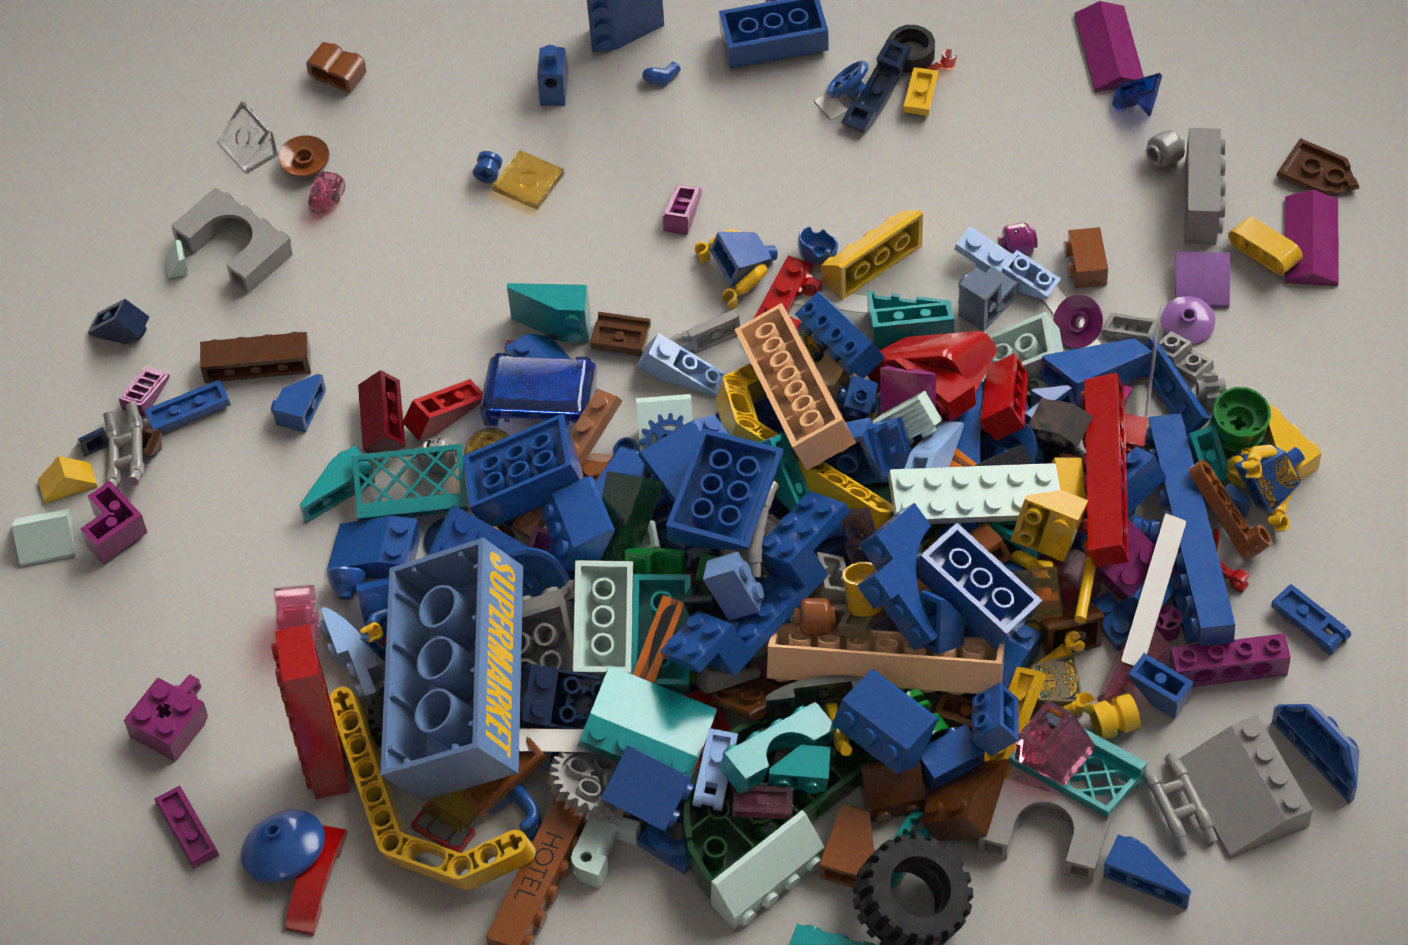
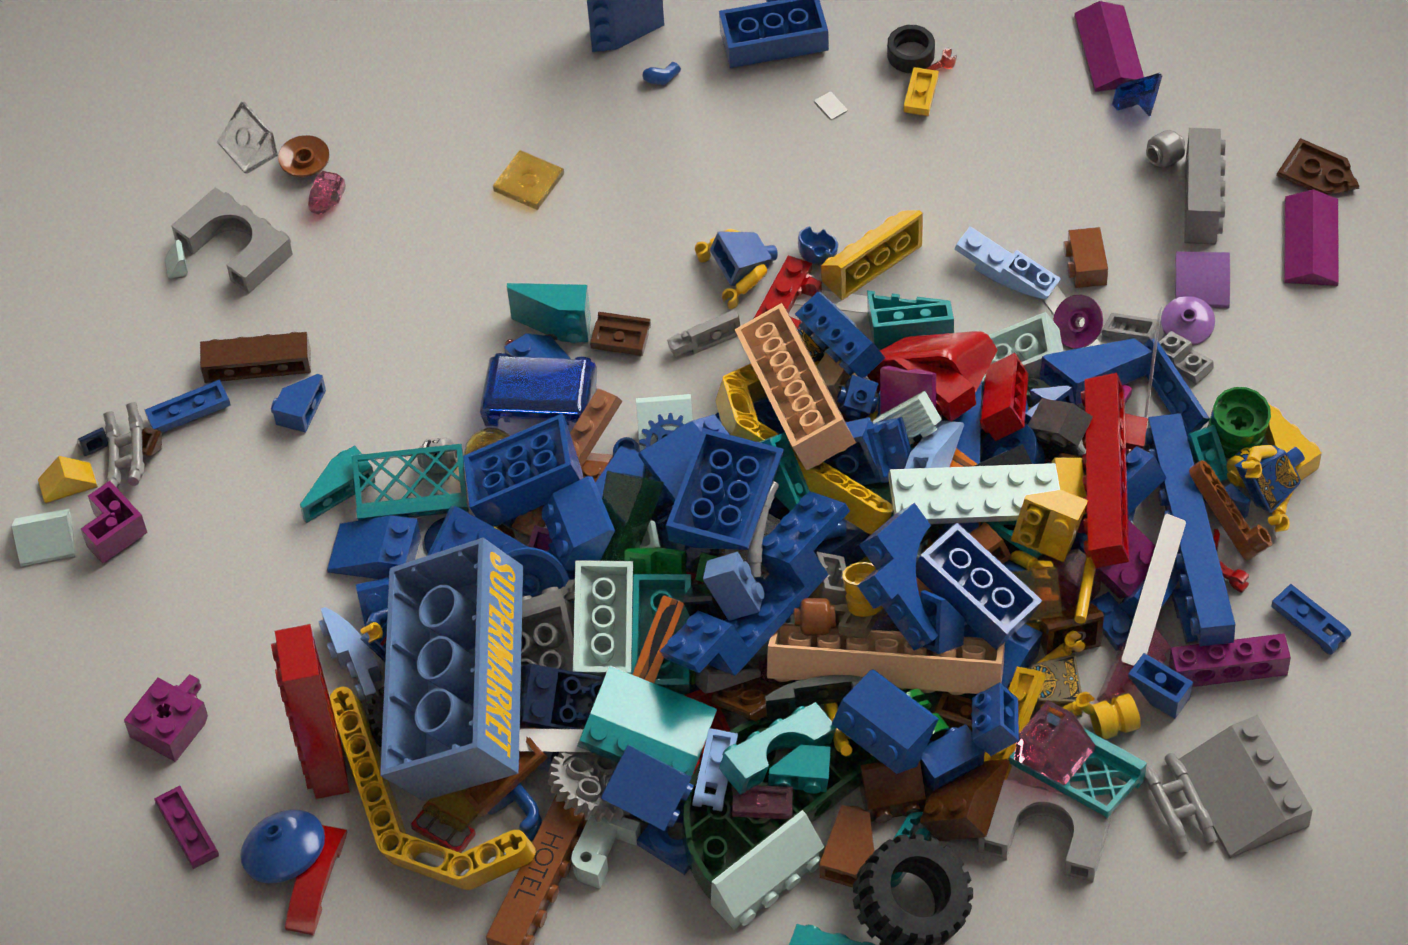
dark blue slope [88,299,150,344] -> none
magenta slope [119,366,170,418] -> none
clear pink brick [274,585,319,640] -> none
dark orange brick [306,42,367,93] -> none
blue brick [327,567,366,600] -> none
dark red brick [358,370,405,461] -> none
red slope [403,379,487,441] -> none
blue wheel [473,151,503,183] -> none
blue torso [537,45,569,106] -> none
light blue slope [636,333,726,397] -> none
magenta slope [663,185,702,235] -> none
blue piece [827,61,868,98] -> none
dark blue slope [841,39,911,133] -> none
slope [842,508,875,564] -> none
sand blue brick [958,267,1017,332] -> none
magenta head [998,222,1038,256] -> none
blue slope [1103,834,1191,909] -> none
blue wheel [1132,515,1161,546] -> none
magenta wheel [1153,605,1182,642] -> none
light grey gear [1196,372,1227,407] -> none
yellow beam [1228,217,1303,275] -> none
blue wedge [1272,704,1359,804] -> none

